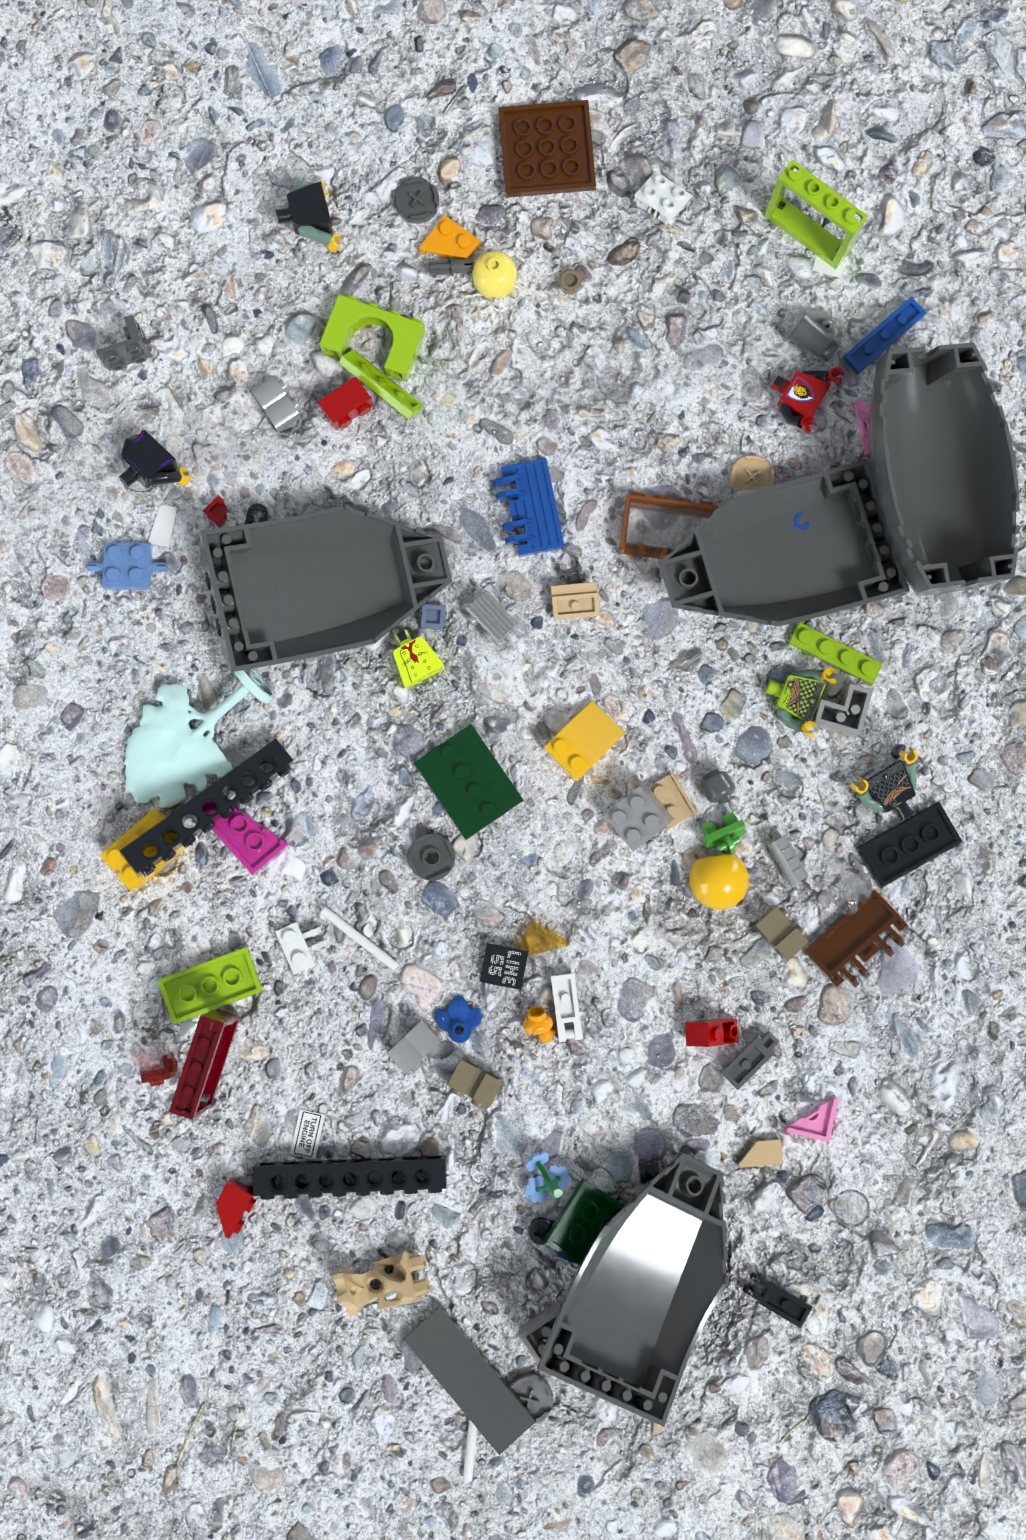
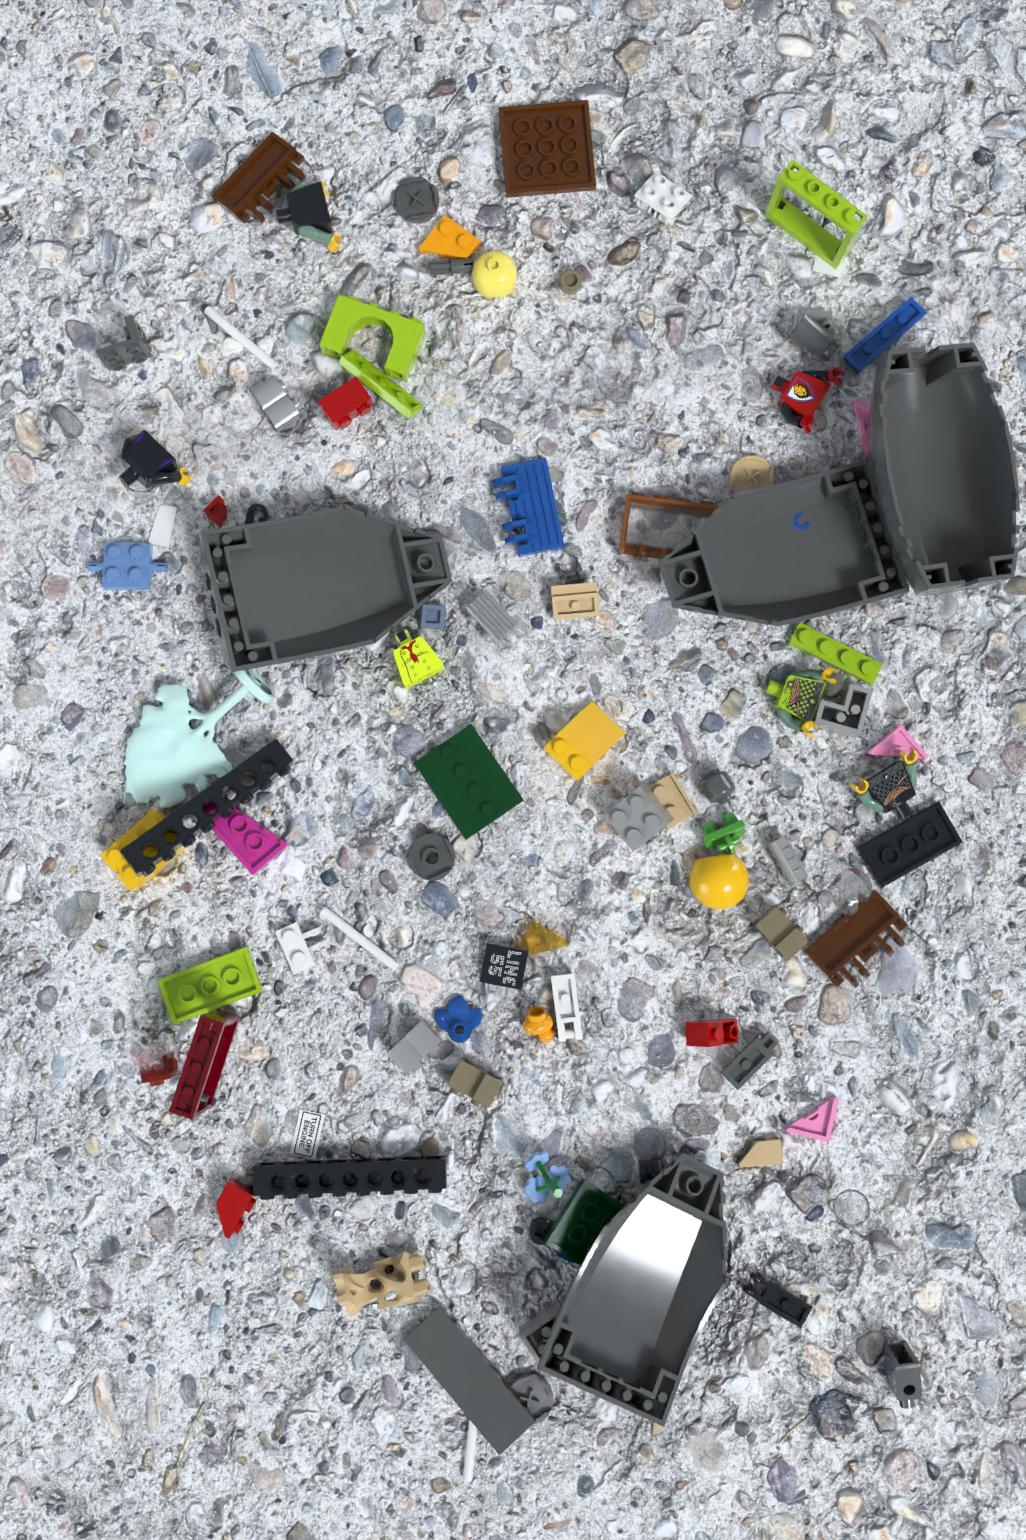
none -> white bar [204,306,278,370]
none -> reddish brown hinge [211,132,306,224]
none -> bright pink tile [866,724,929,760]
none -> dark grey torso [883,1342,922,1409]

